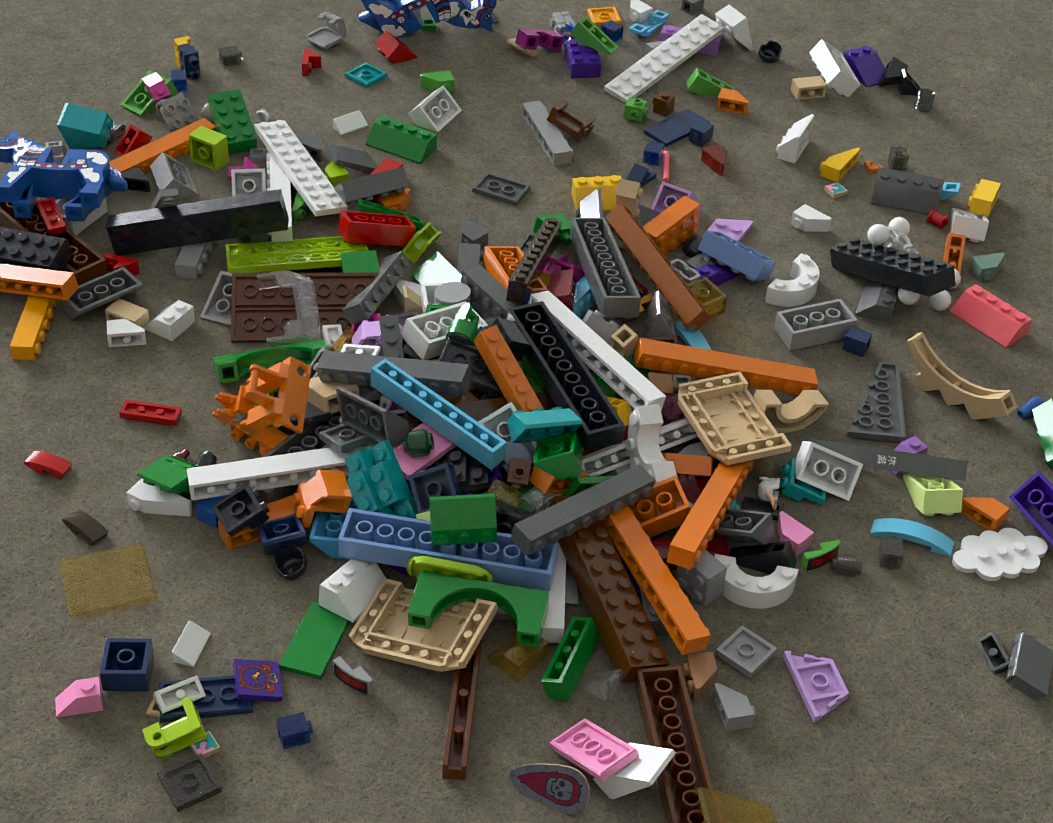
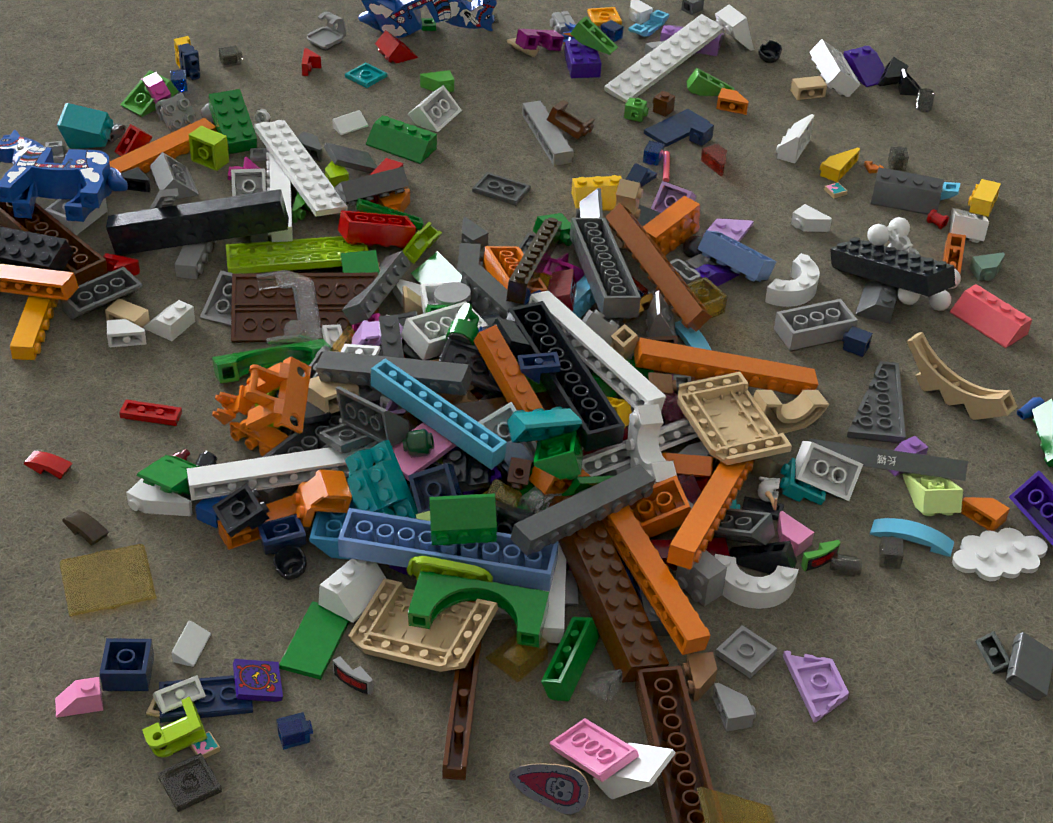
red plate [36,197,67,235] -> none
none -> dark blue slope [518,352,560,384]

